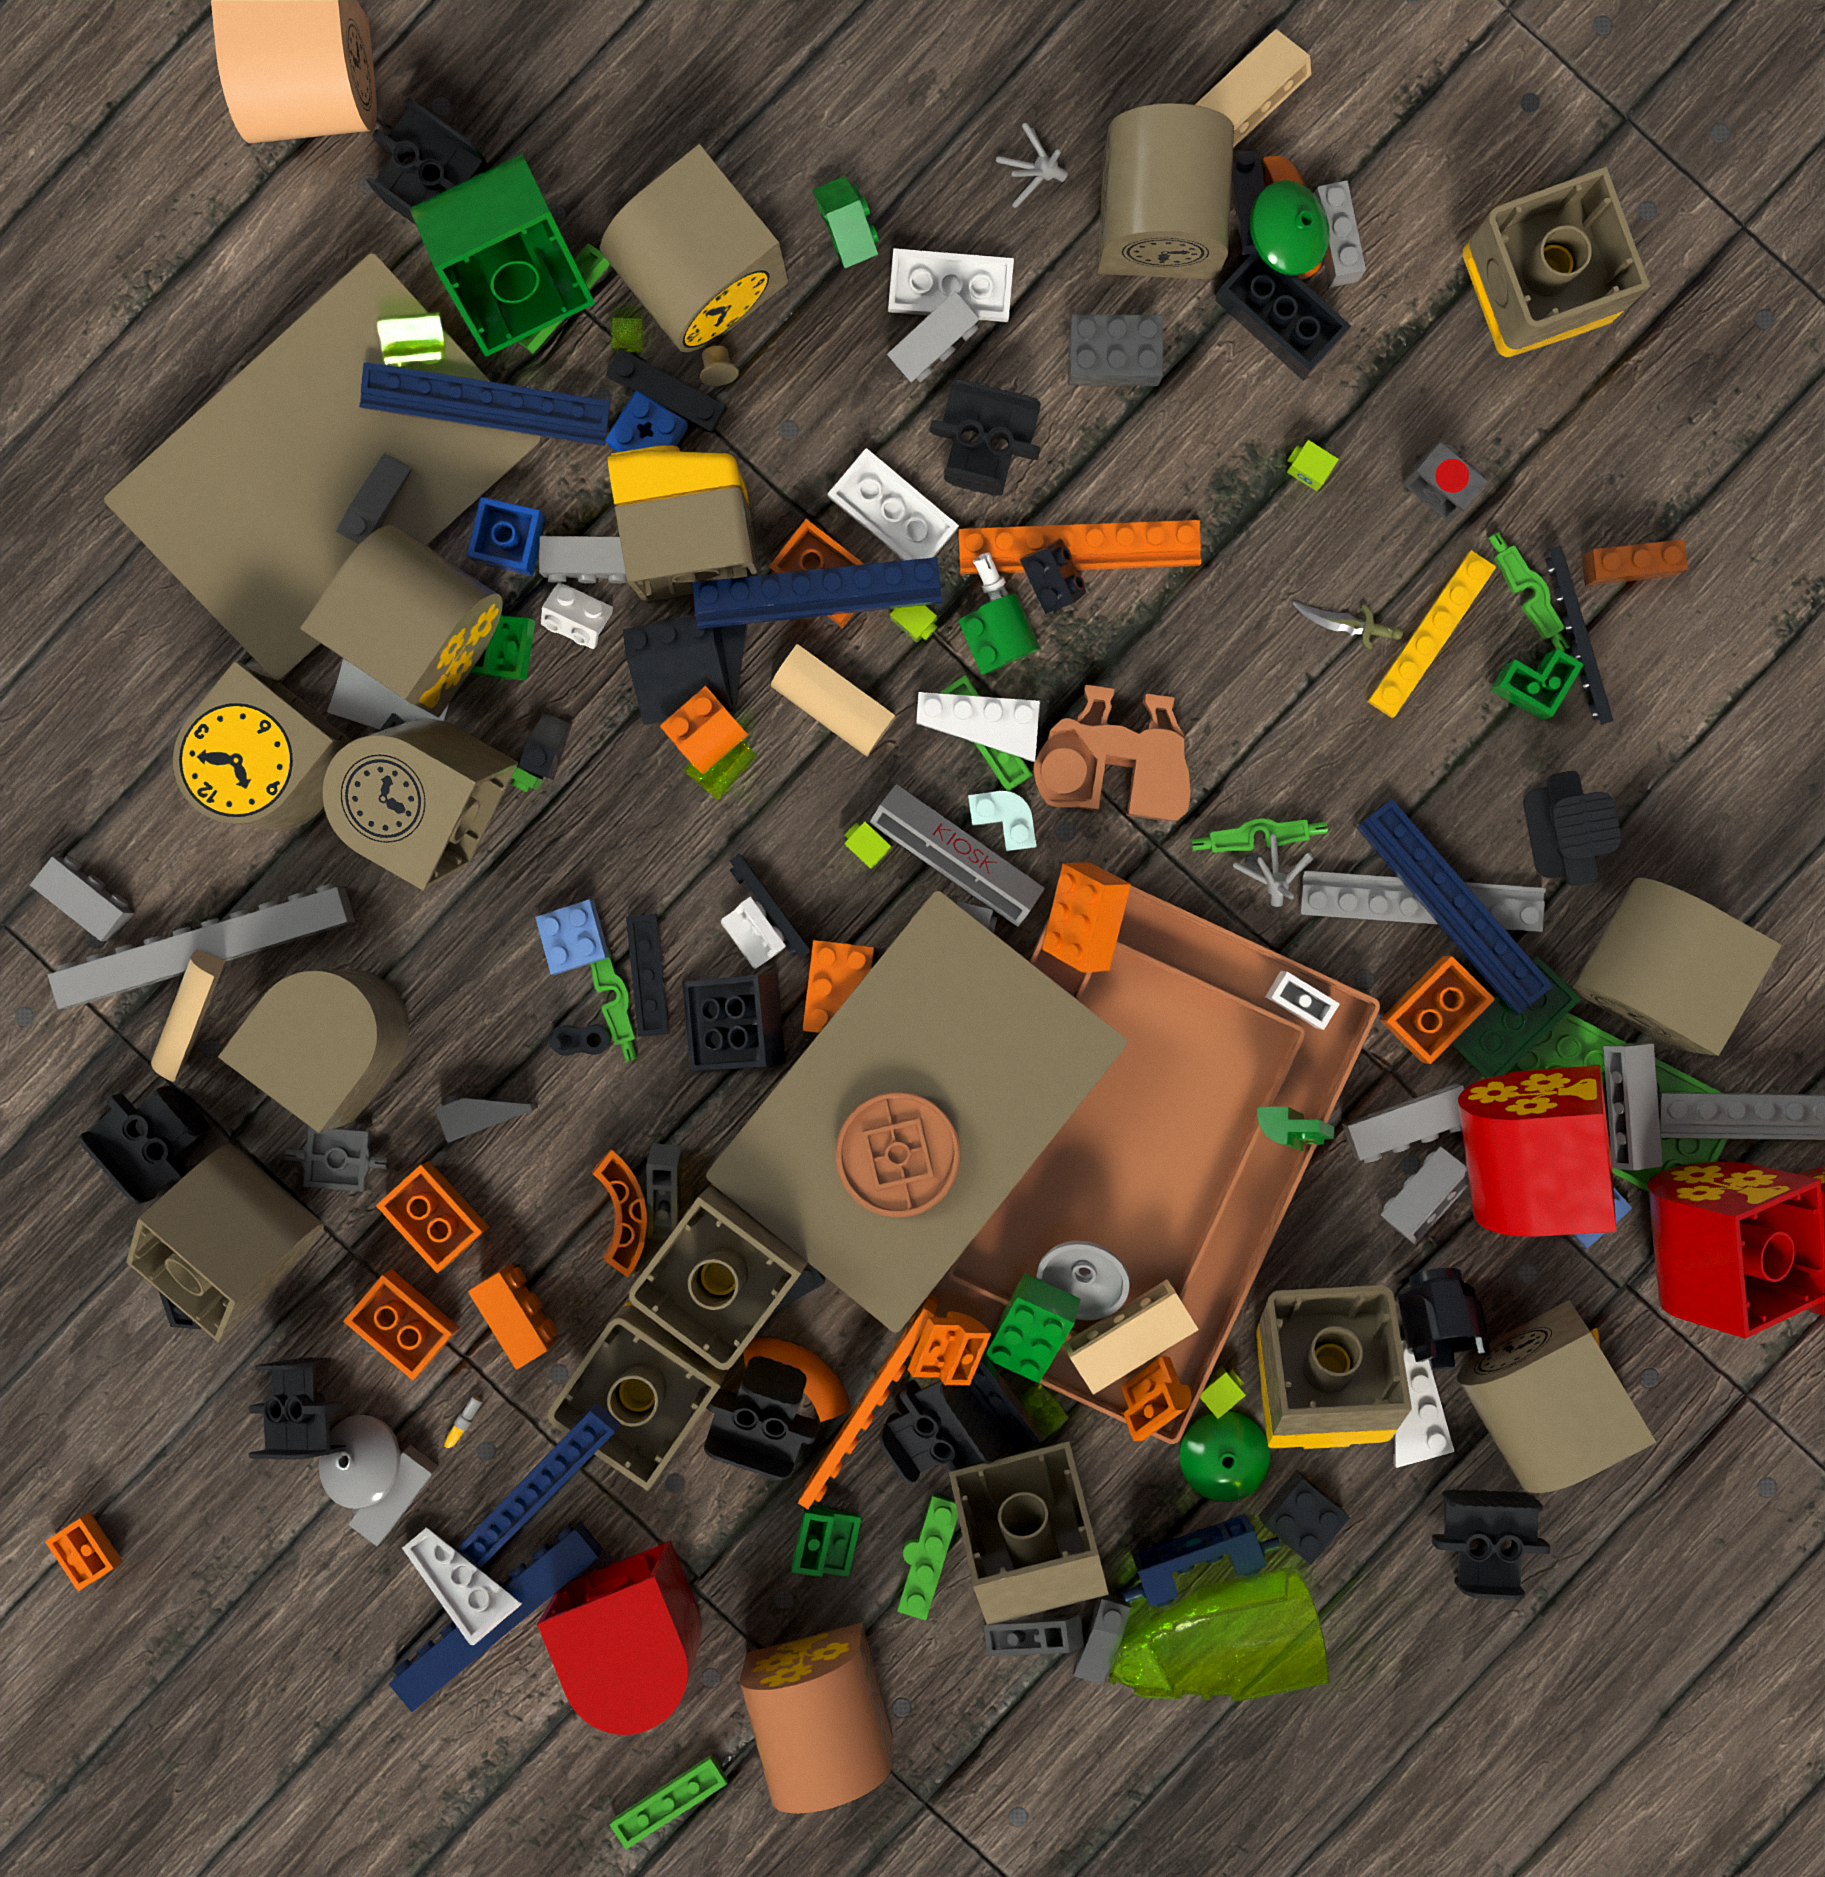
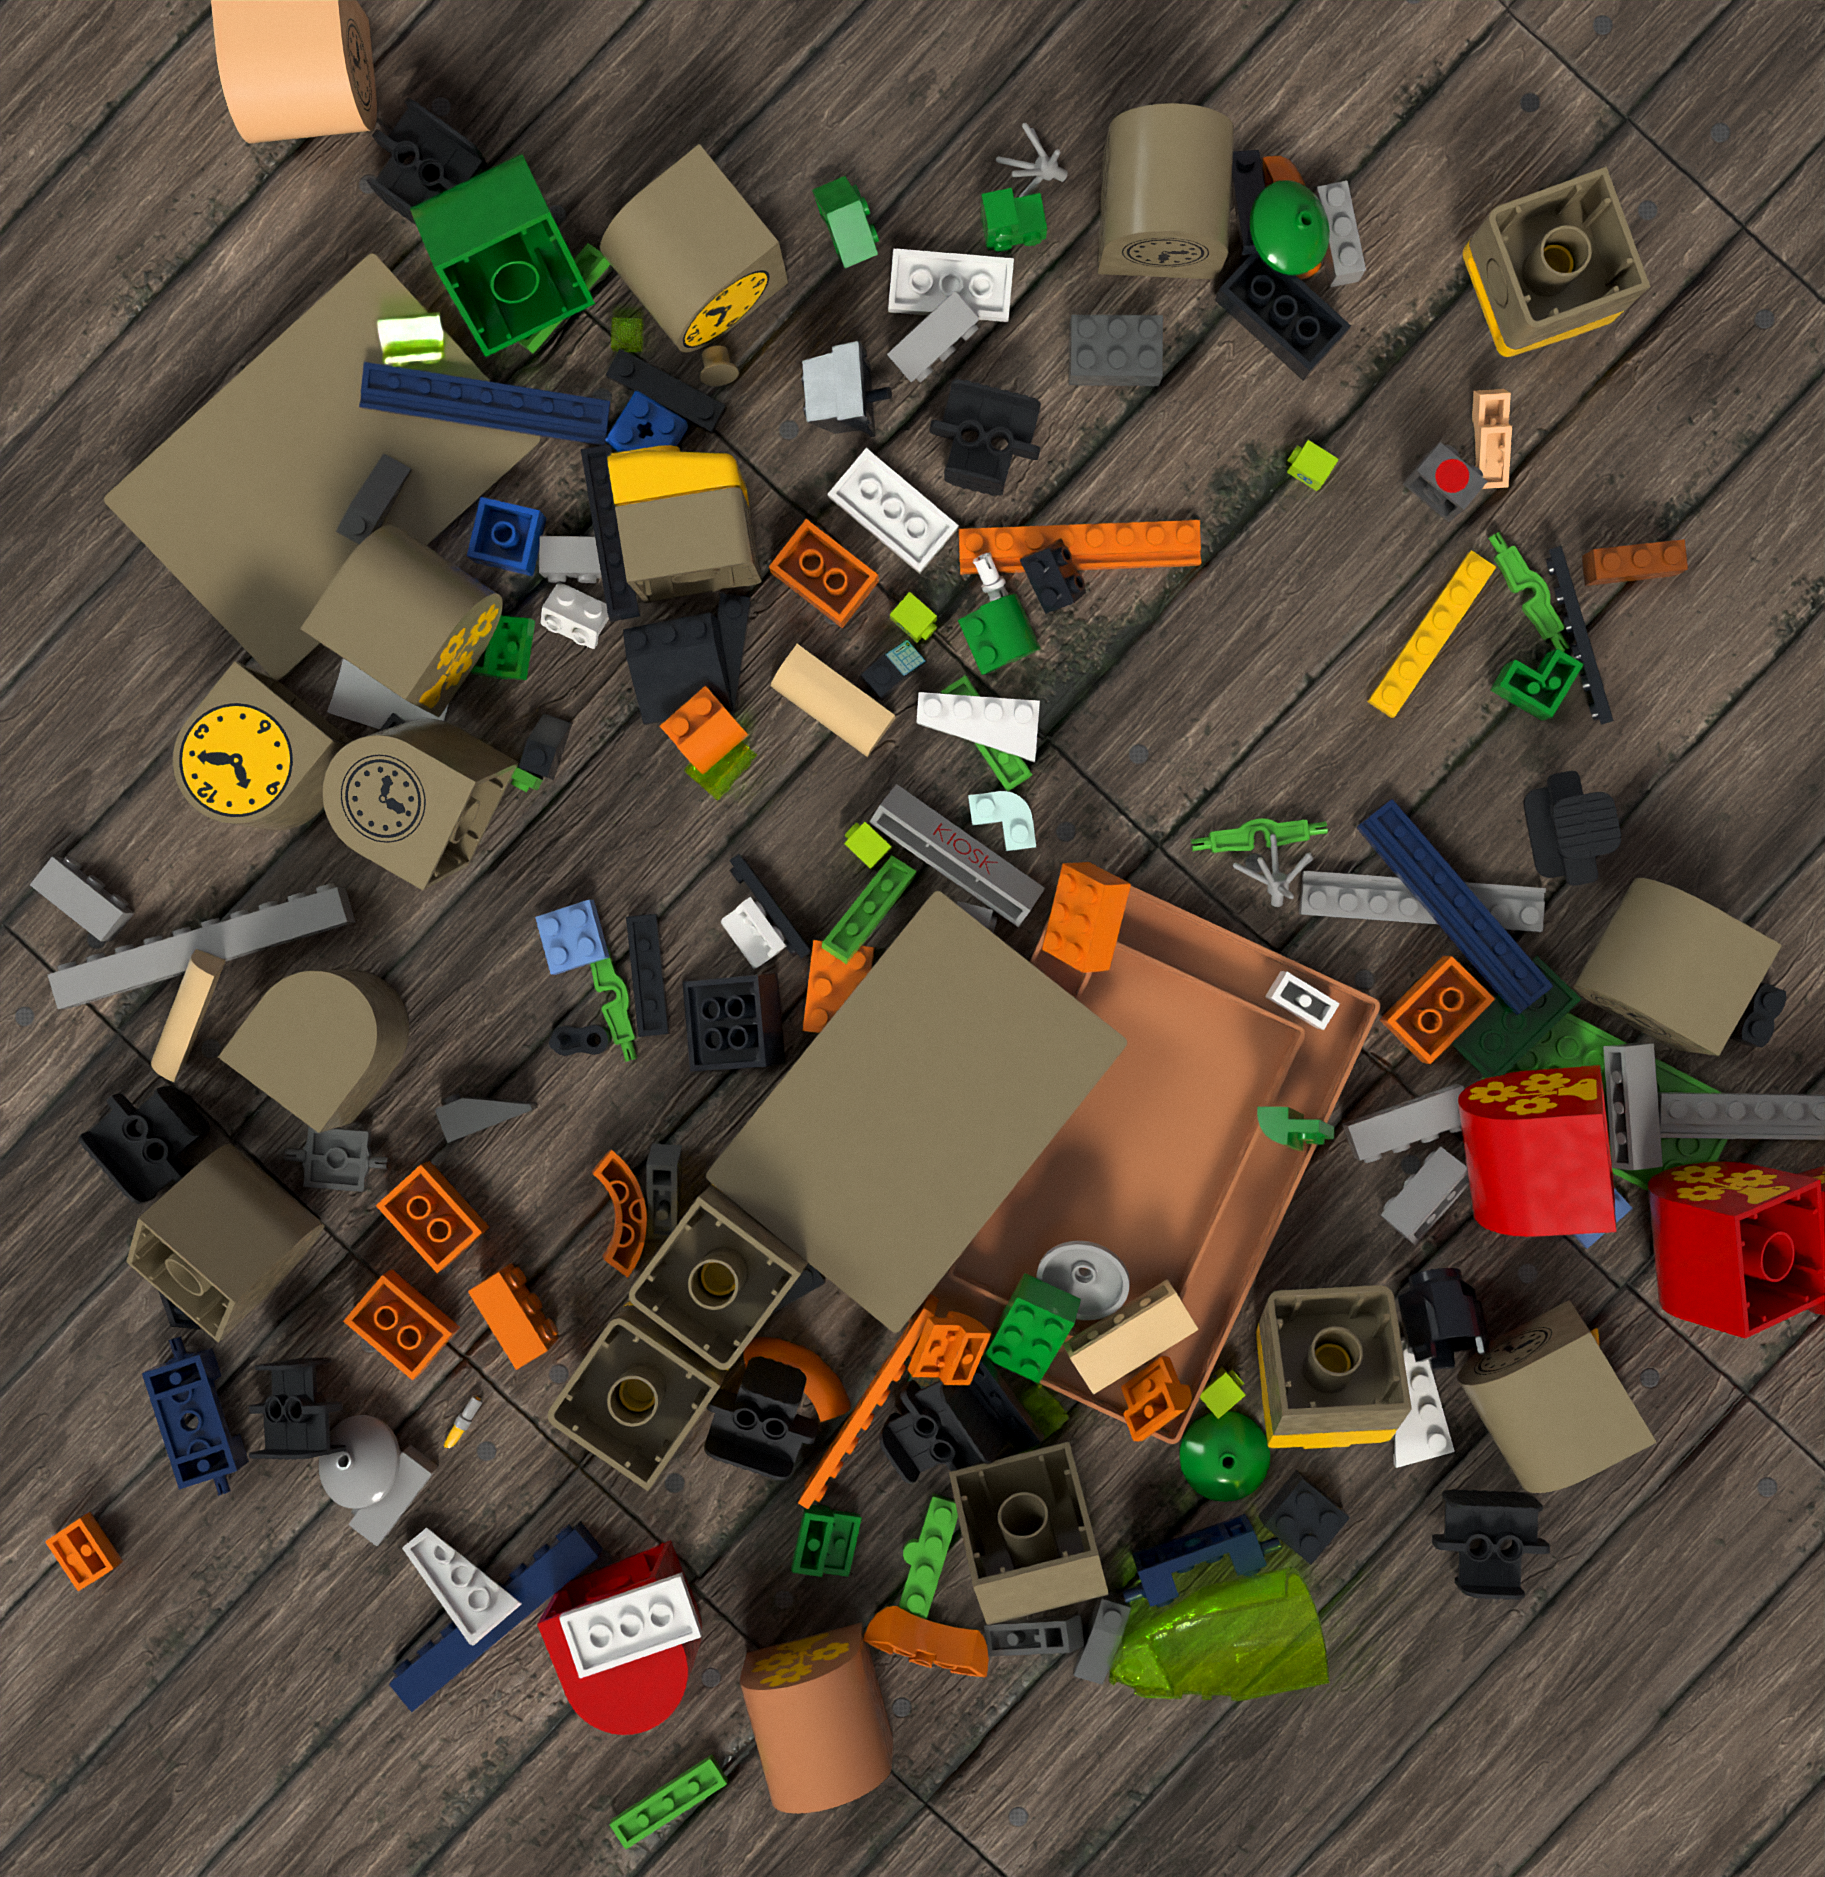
dark blue plate [456,1403,621,1569] -> none
dark blue plate [692,557,942,629] -> none
nougat plate [835,1092,960,1217] -> none
nougat animal [1034,685,1191,822] -> none
tan brick [1195,29,1311,148] -> none
piece [1293,601,1403,651] -> none
none -> dark blue brick [142,1336,249,1496]
none -> white plate [559,1573,702,1678]
none -> black plate [581,444,640,622]
none -> piece [801,341,892,437]
none -> bright green plate [822,855,917,964]
none -> black slope [861,639,927,701]
none -> orange brick [863,1606,989,1677]
none -> green brick [980,188,1047,252]
none -> light nougat slope [1472,389,1512,489]
none -> black brick [1729,983,1786,1048]

